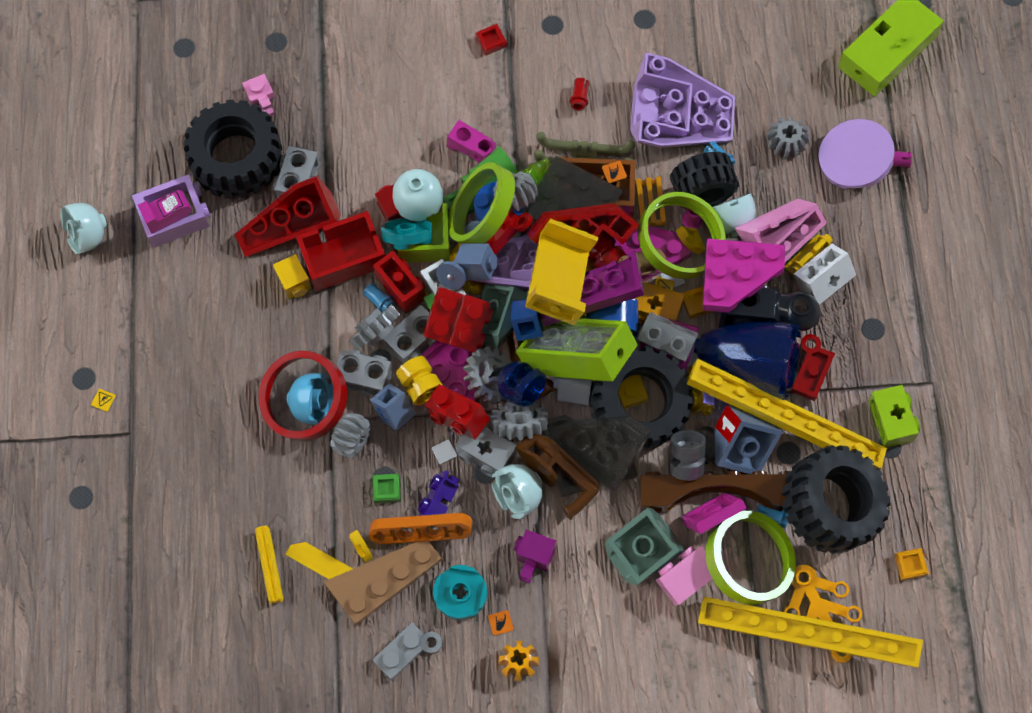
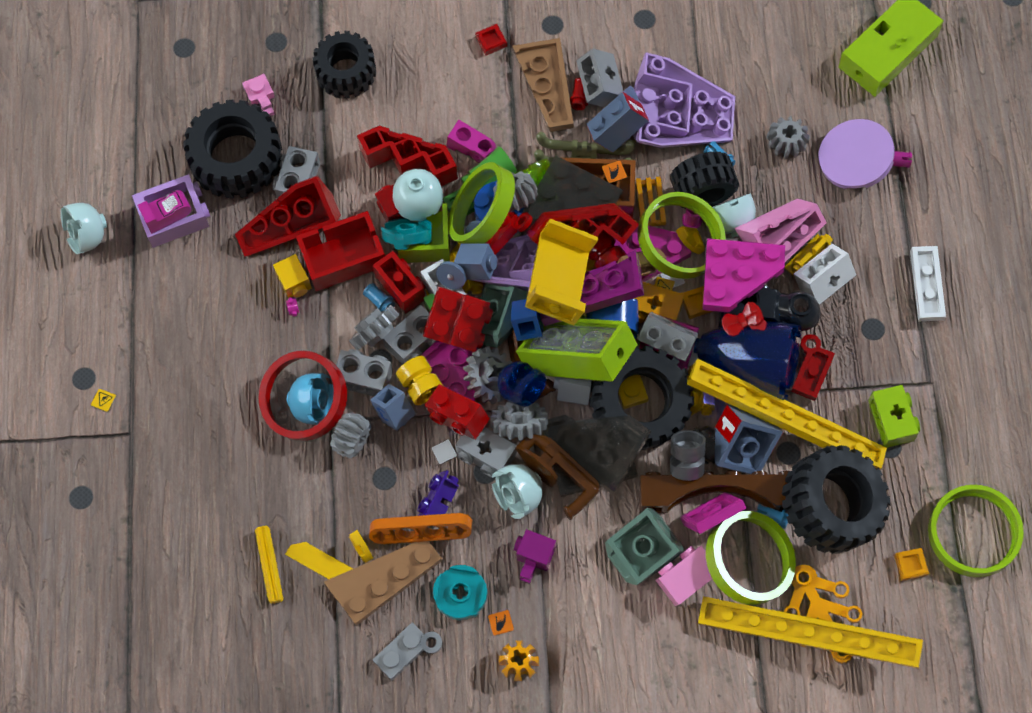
bright green tile [373,474,401,503] -> none
none -> dark pink piece [286,297,300,317]
none -> black tyre [313,31,376,99]
none -> red brick [357,125,458,186]
none -> medium nougat wing [512,38,574,132]
none -> light grey brick [577,48,623,107]
none -> sand blue slope [586,86,649,153]
none -> red piece [722,302,767,345]
none -> white plate [910,246,946,322]
none -> lime piece [928,485,1024,577]

